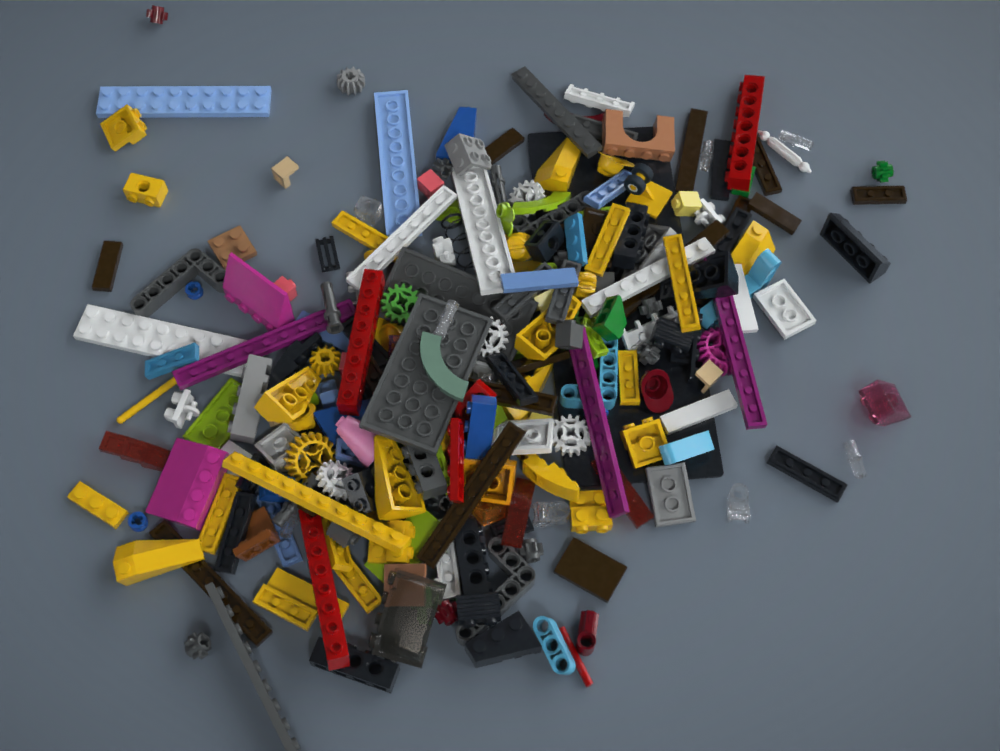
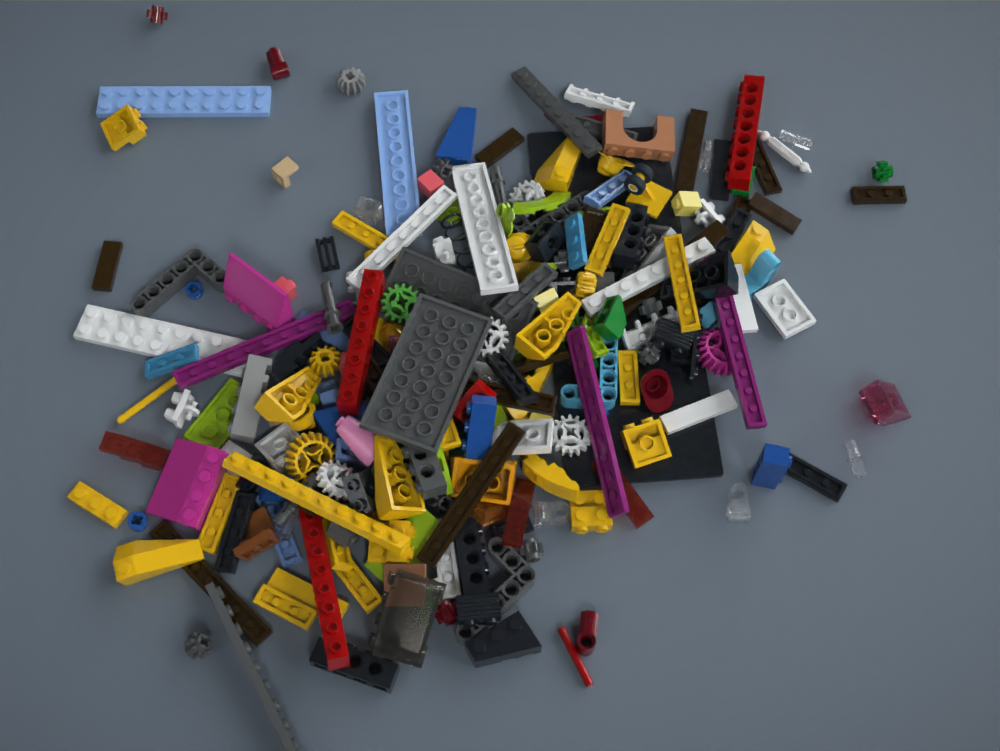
yellow brick [123,173,168,208] -> none
medium nougat plate [208,225,257,271] -> none
sand green tile [420,331,469,402] -> none
clear pin [433,300,459,340] -> none
light grey bracket [444,133,492,176] -> none
red plate [447,418,464,503] -> none
medium blue tile [500,267,579,293] -> none
medium azure beam [533,616,576,675] -> none
dark grey tile [545,259,582,325] -> none
dark brown tile [553,537,627,603] -> none
dark grey brick [555,320,584,350] -> none
light grey tile [645,462,696,528] -> none
medium azure beam [659,430,715,466] -> none
tan panel [695,359,724,394] -> none
black slope [820,213,891,284] -> none
none -> dark red piece [266,47,290,81]
none -> blue brick [751,443,792,489]

